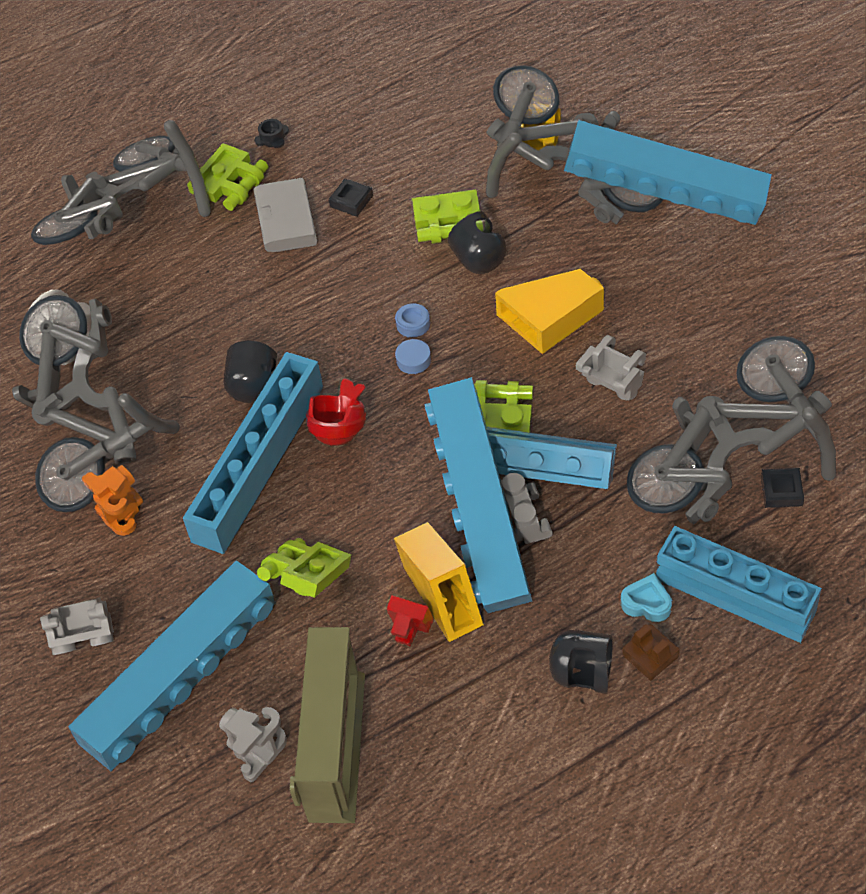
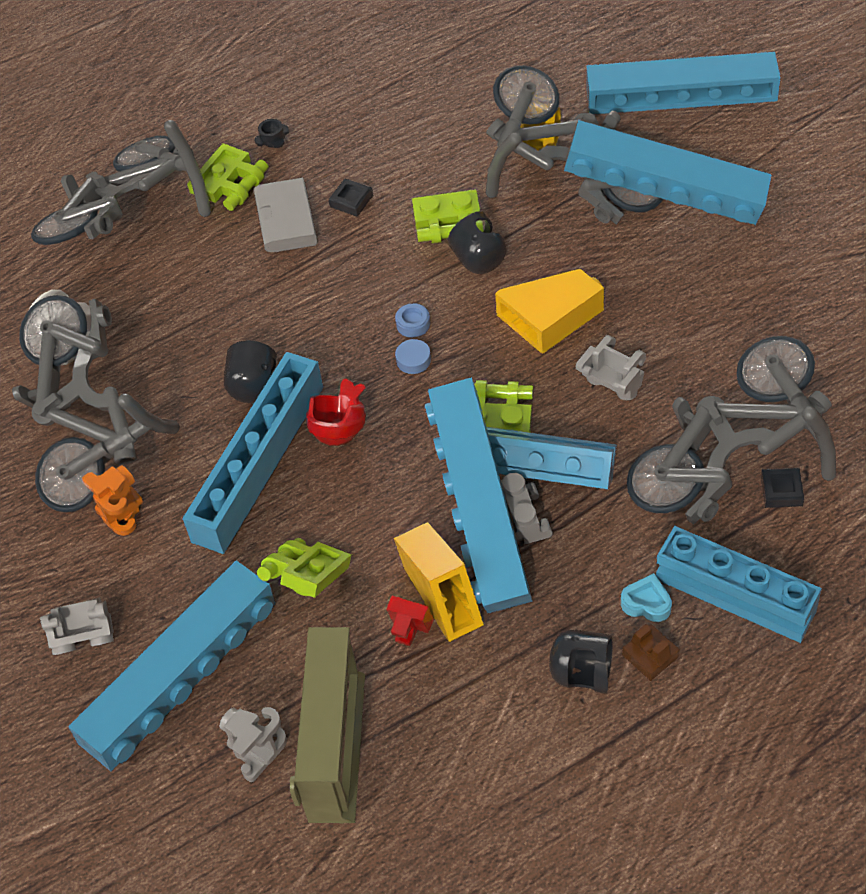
none -> dark azure brick [586,52,780,114]

